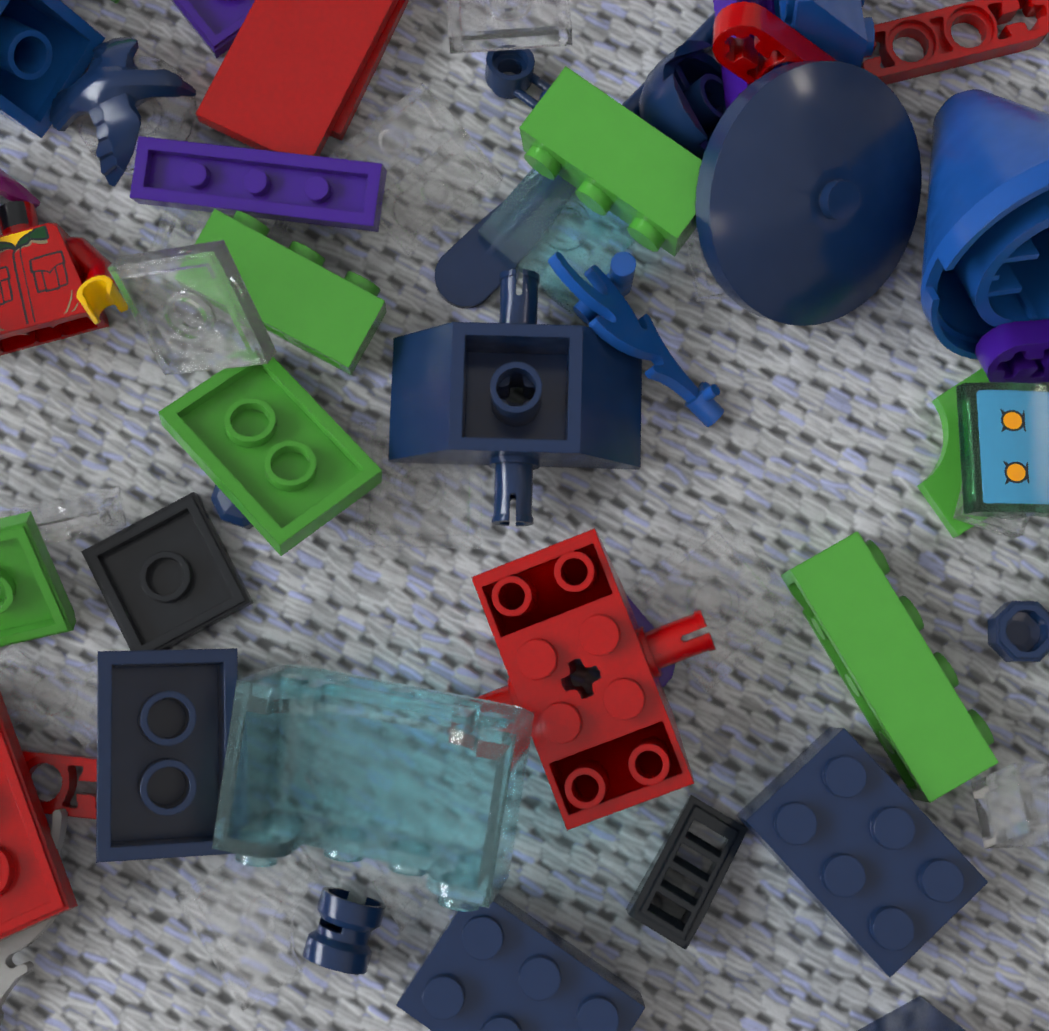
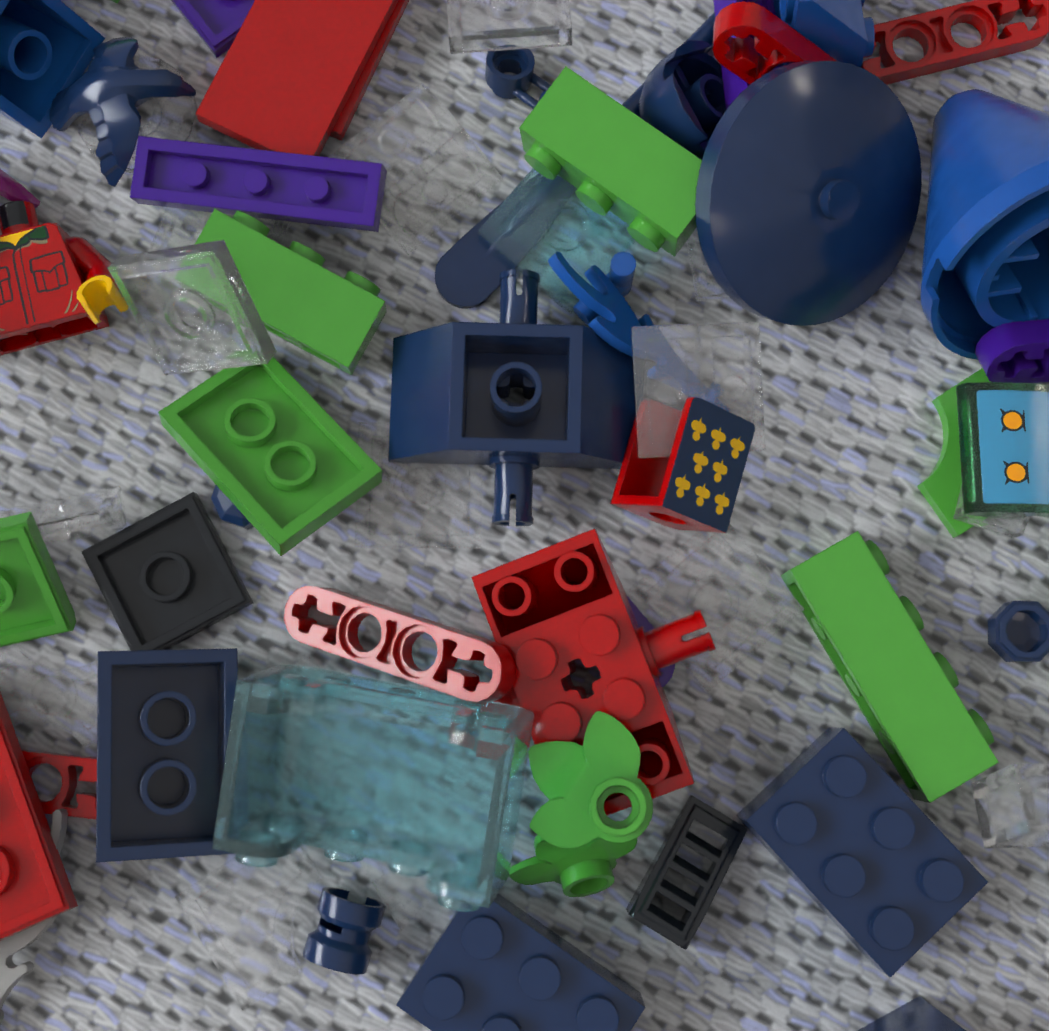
none -> beam [284,586,516,702]
none -> bright green plate [508,835,637,897]
none -> bright green plate [528,711,653,848]
none -> piece [610,397,755,533]
none -> clear slope [631,322,766,458]

